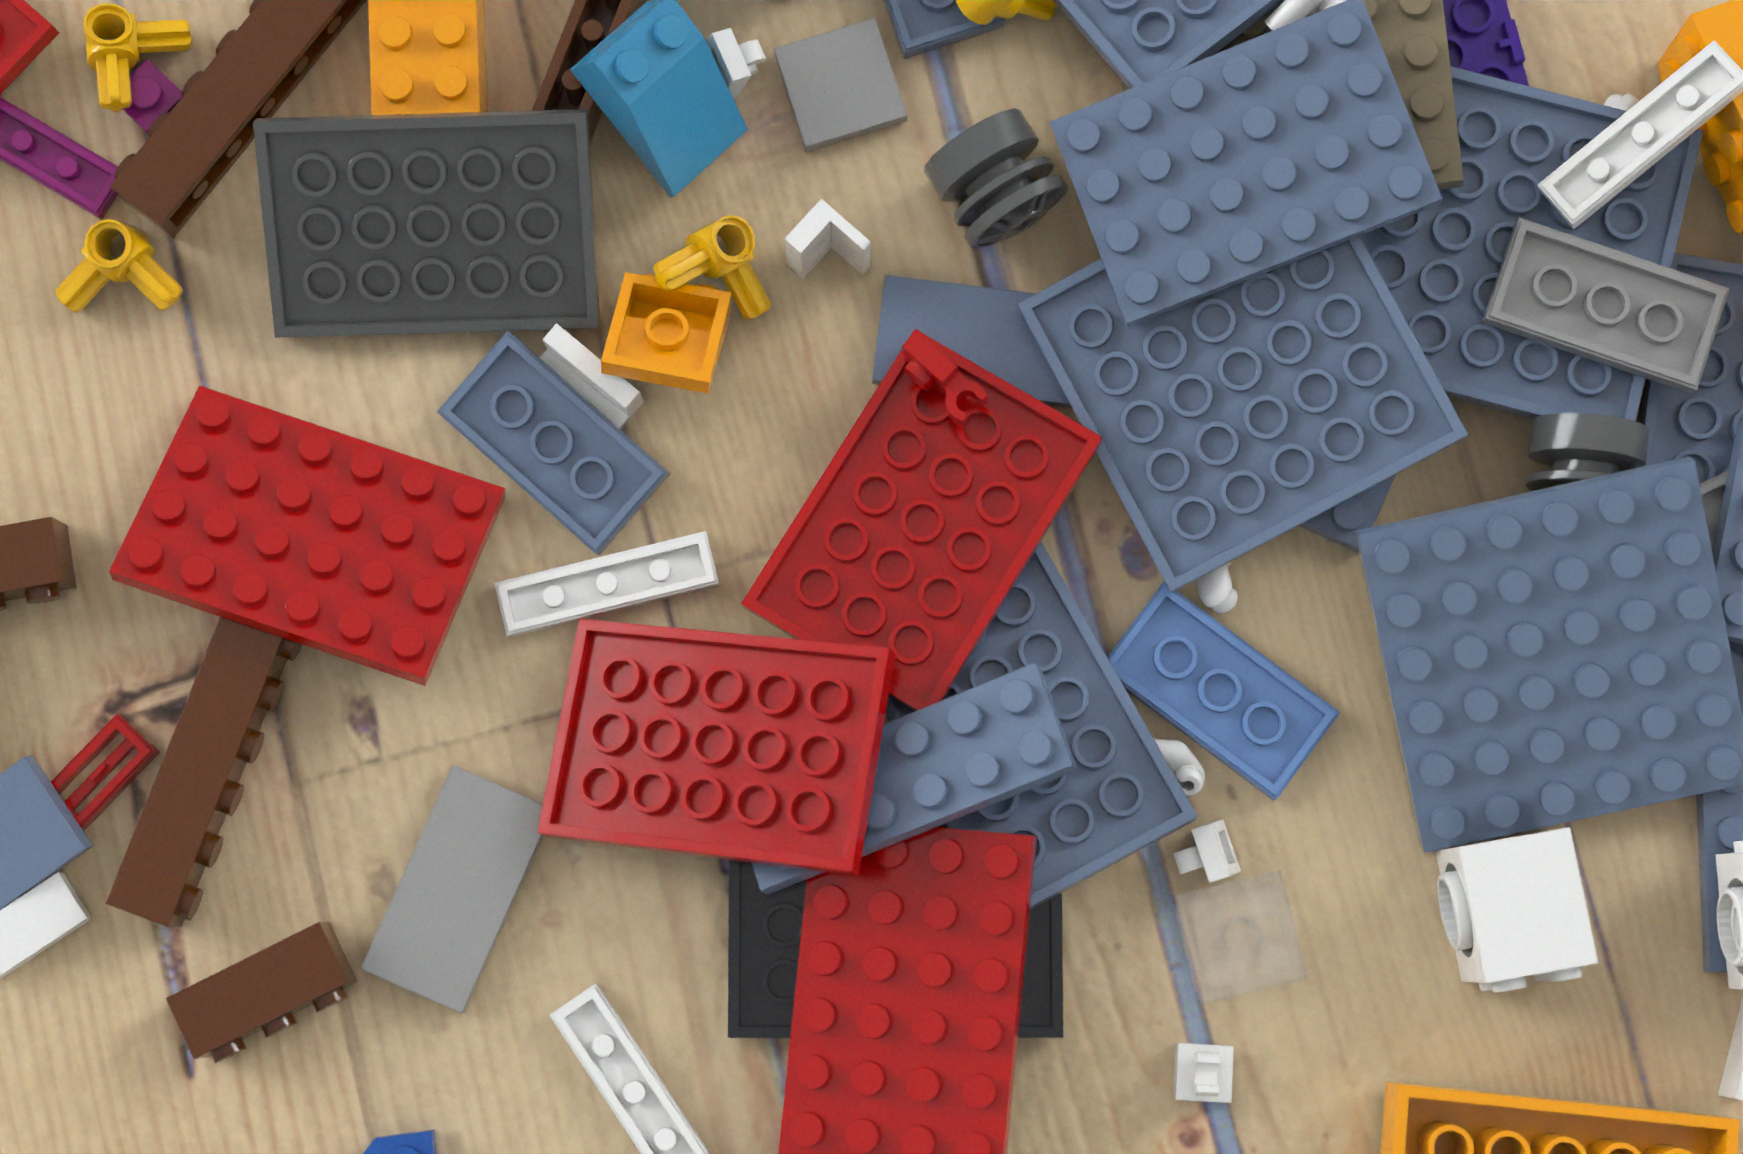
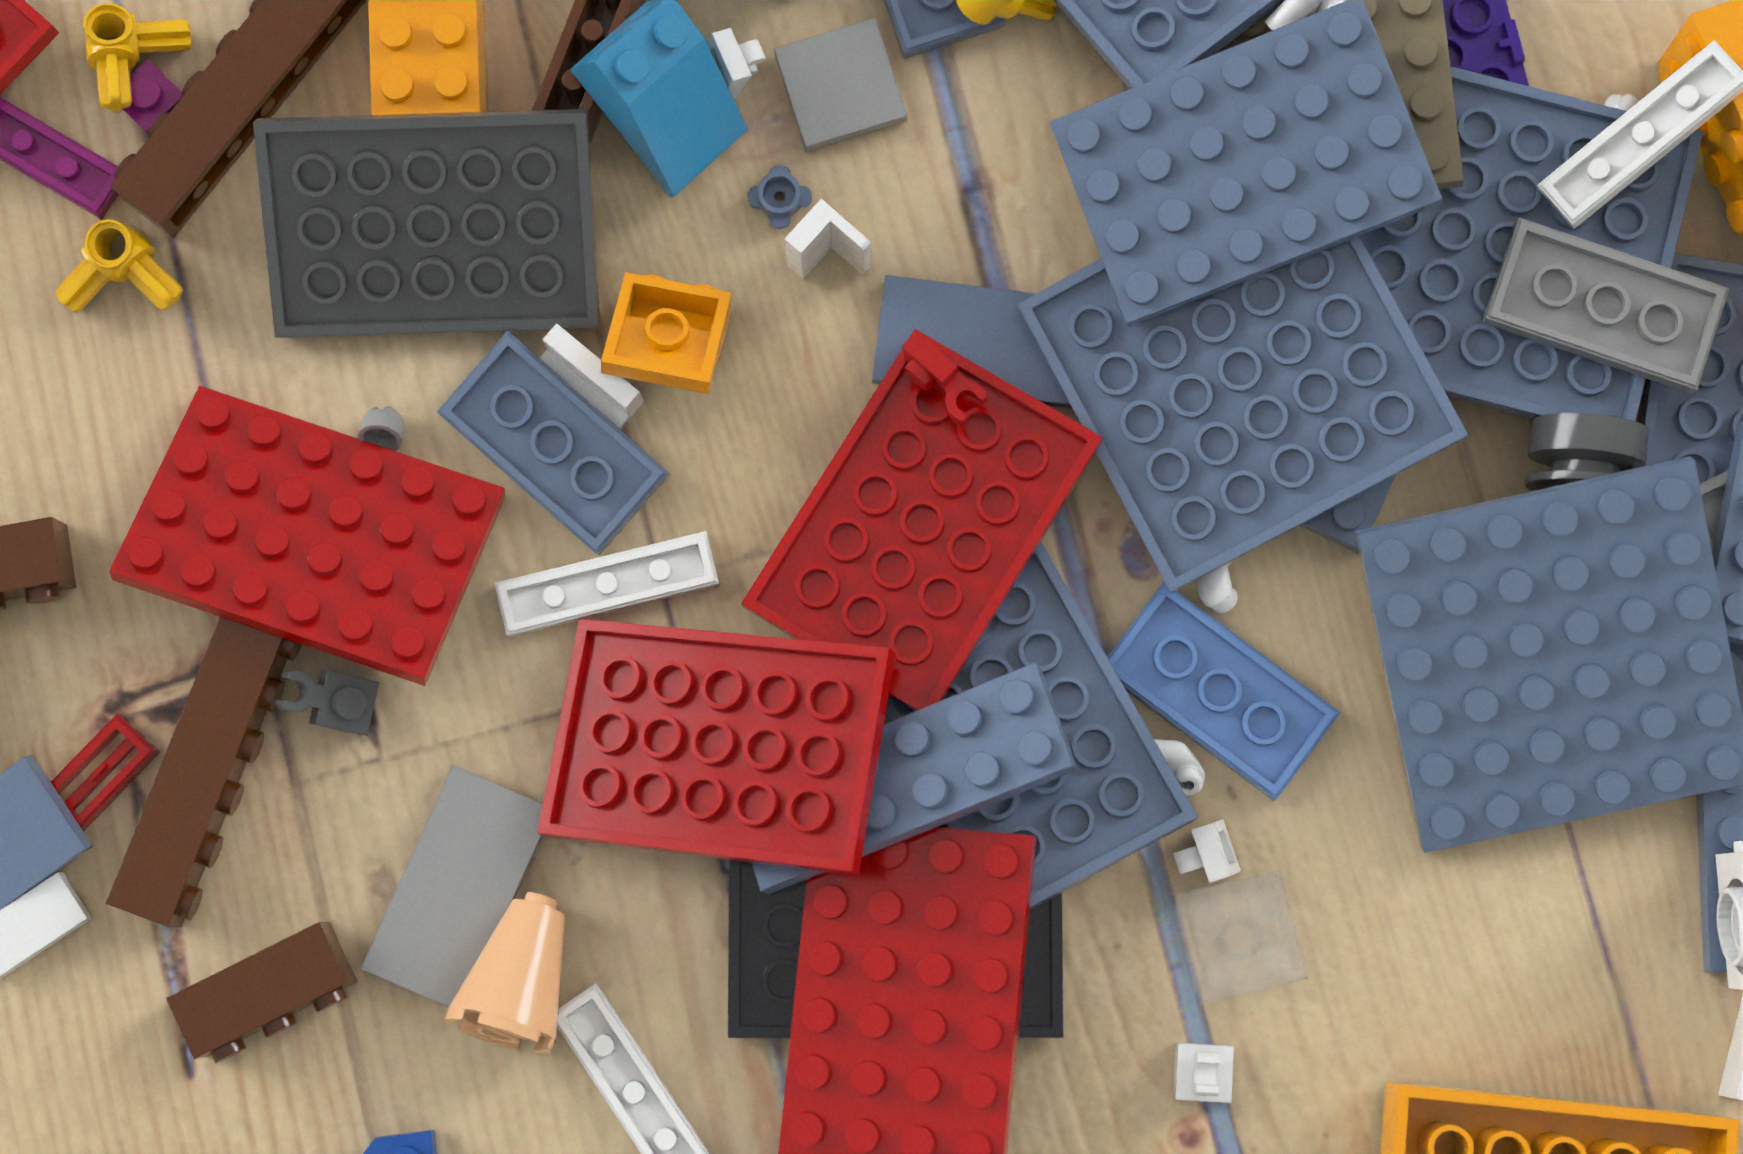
yellow axle [653,215,771,320] -> none
dark grey wheel [924,108,1068,249] -> none
white brick [1435,827,1598,992] -> none
none -> dark grey plate [274,670,380,736]
none -> light grey hinge [358,406,404,451]
none -> light nougat cone [445,892,566,1054]
none -> sand blue plate [748,165,812,229]

